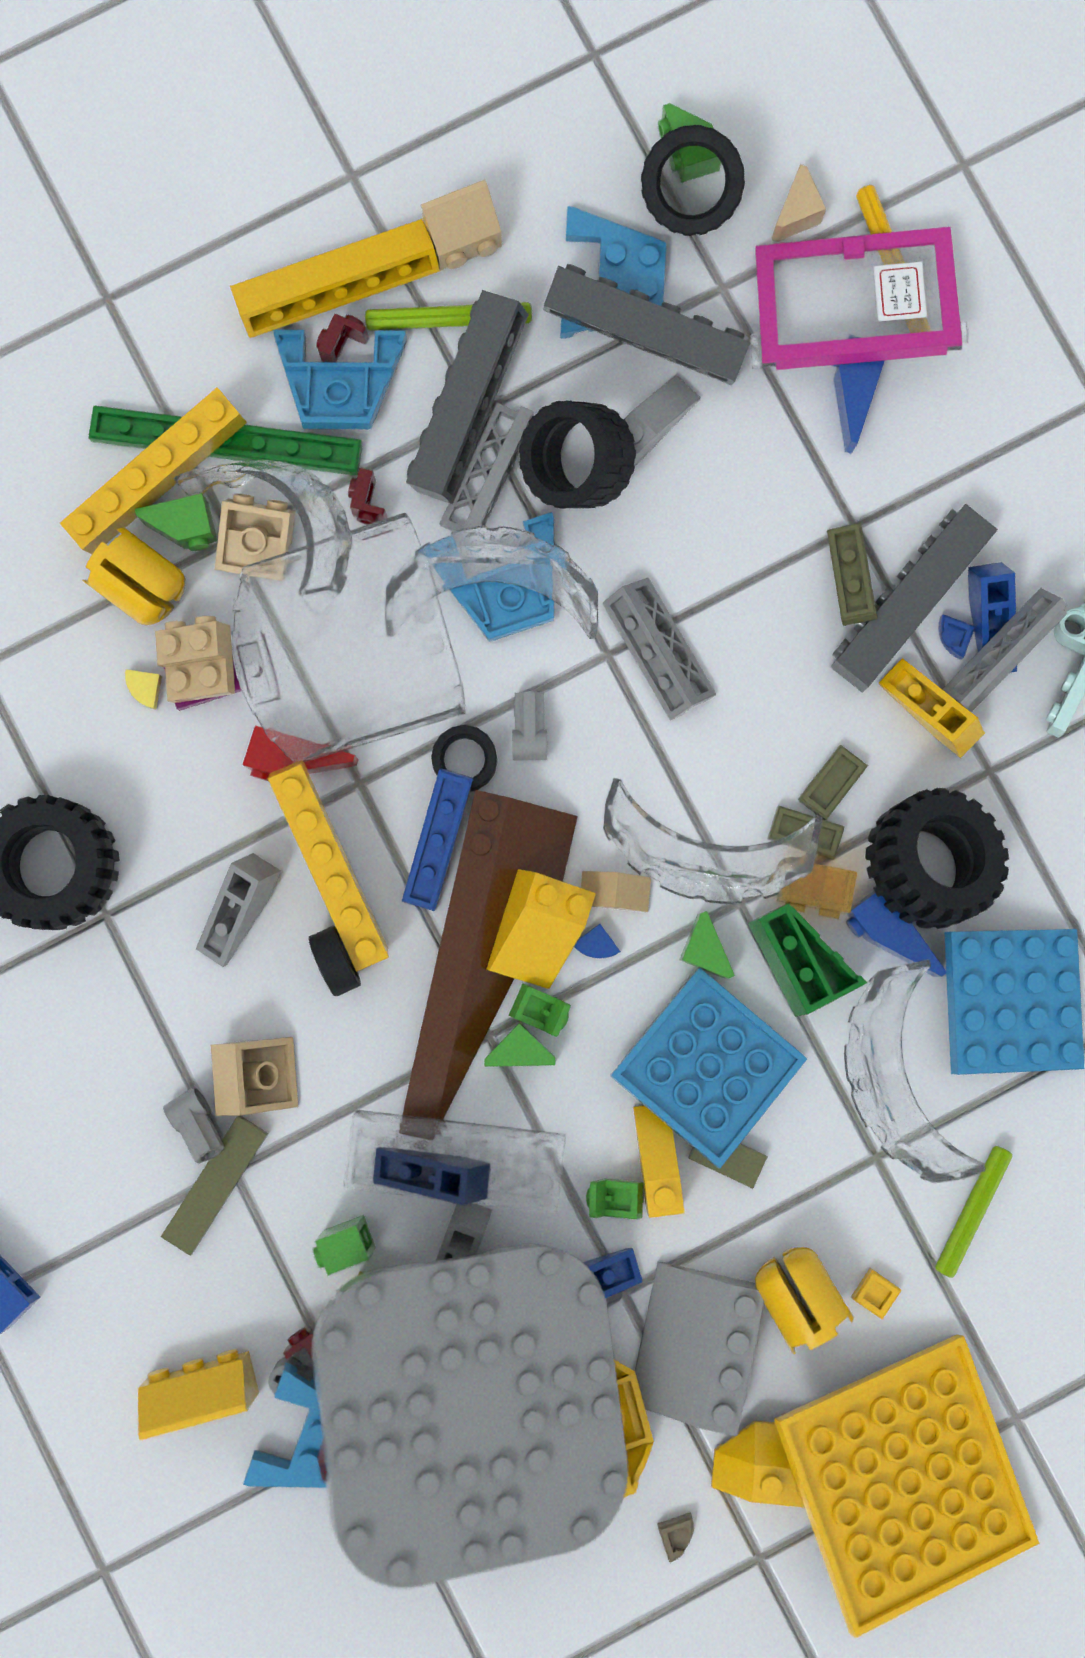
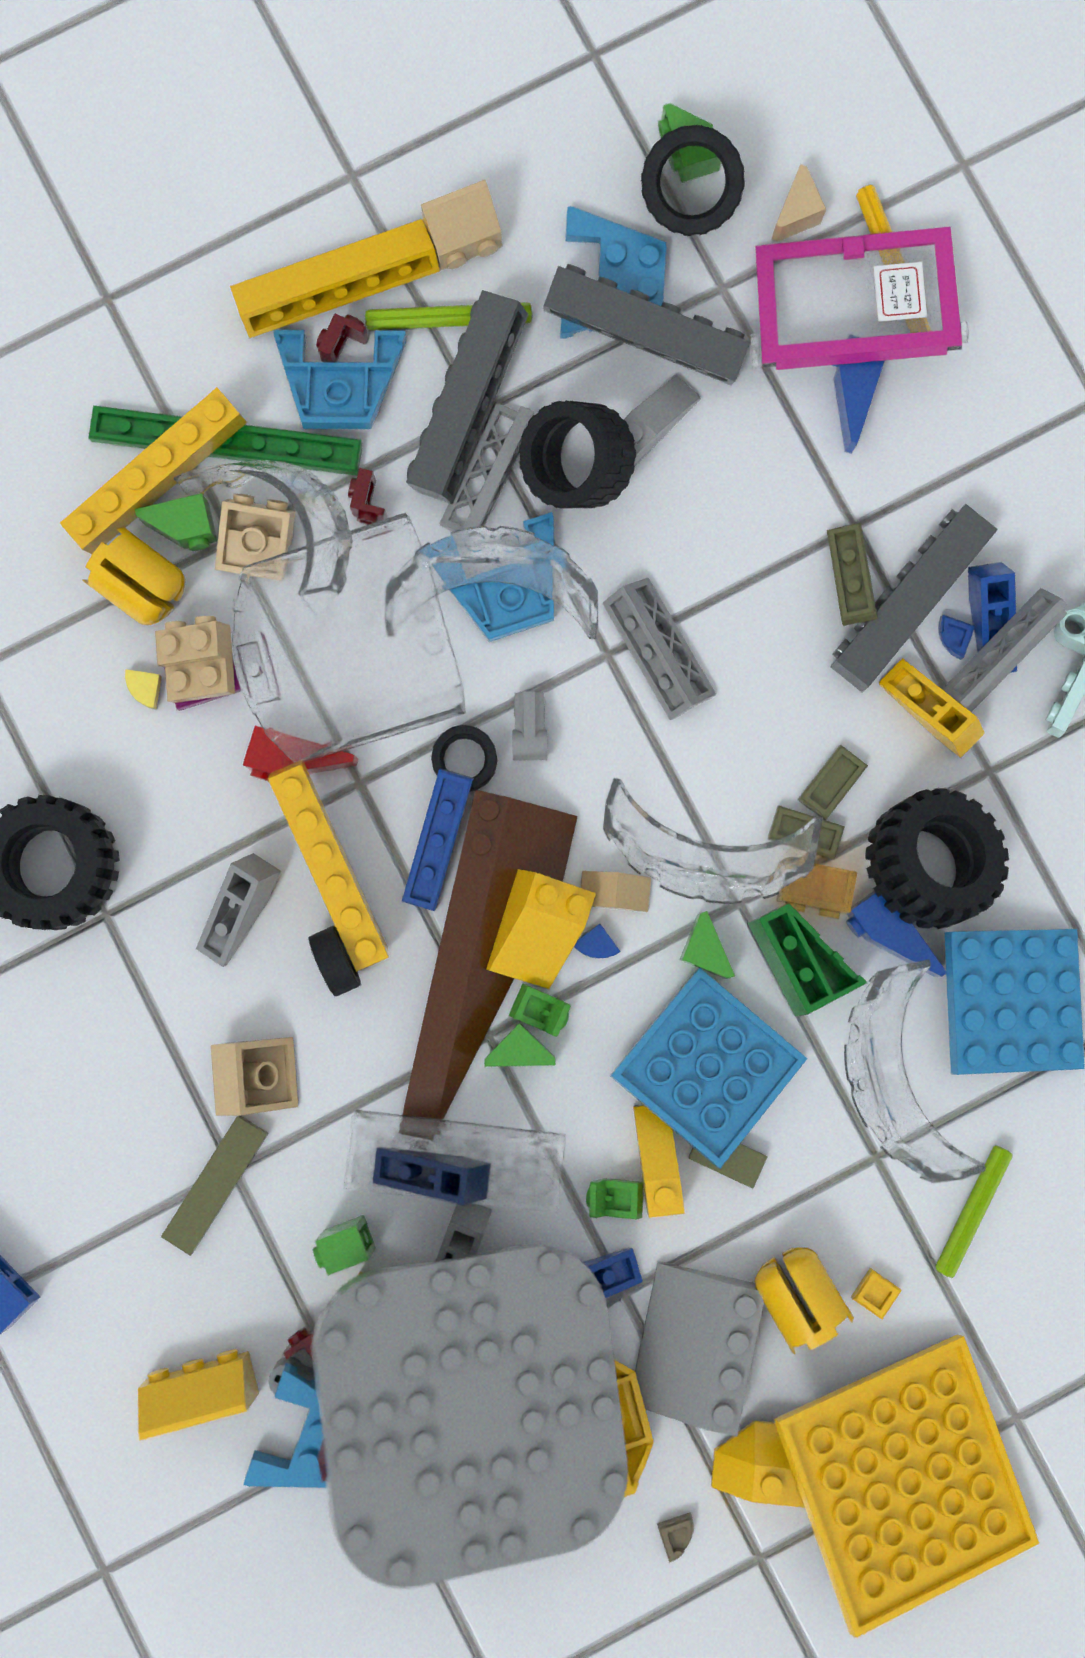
light grey piece [163,1087,225,1164] -> none

